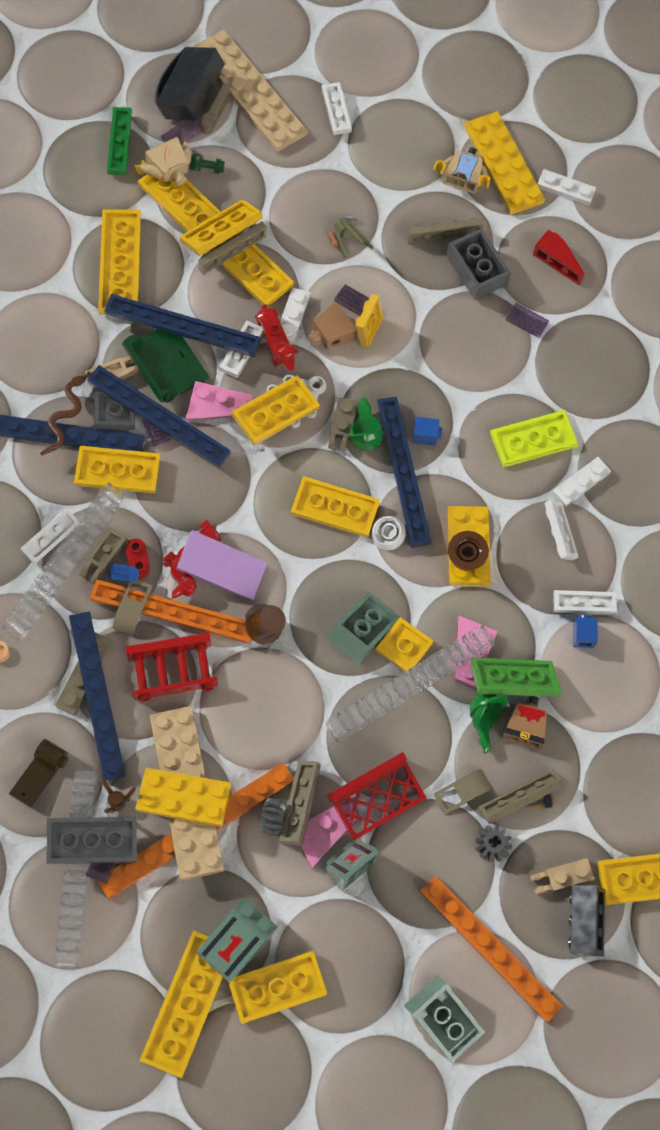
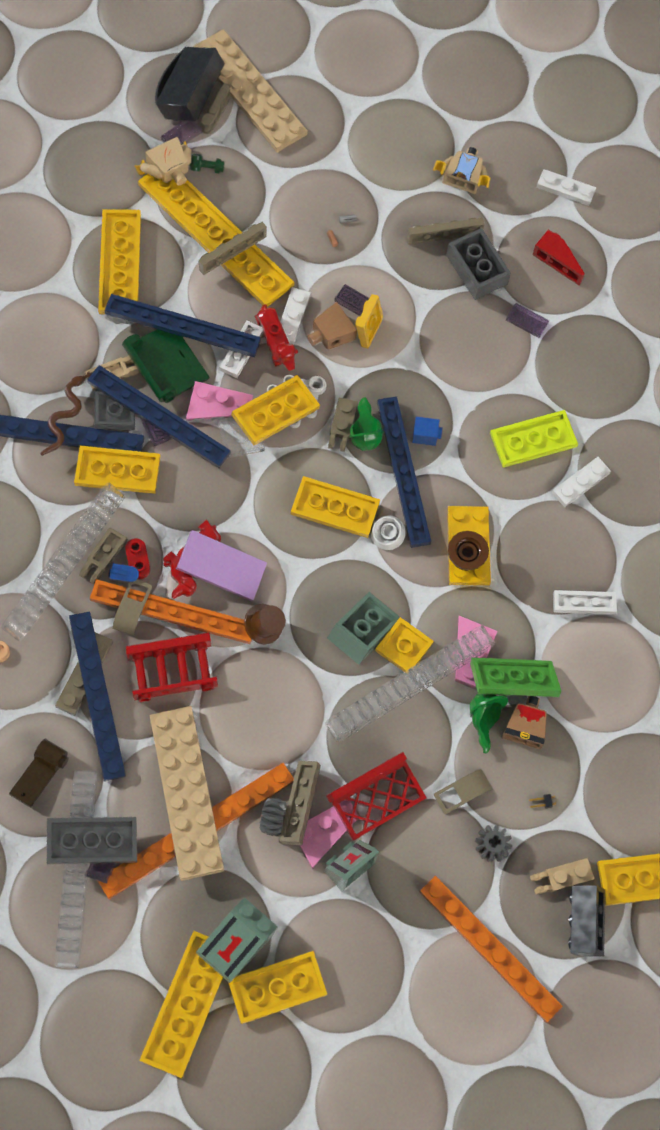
white plate [20,508,81,564] -> none
reddish brown plant [101,779,136,814] -> none
green plate [107,107,132,175] -> none
yellow plate [135,768,232,827] -> none
yellow plate [179,199,263,256] -> none
white plate [321,82,352,135] -> none
olive plant [334,217,374,258] -> none
sand green slope [404,976,485,1063] -> none
yellow plate [464,111,545,215] -> none
dark tan plate [478,769,565,824] -> none
white plate [544,500,579,561] -> none
blue brick [573,615,598,648] -> none

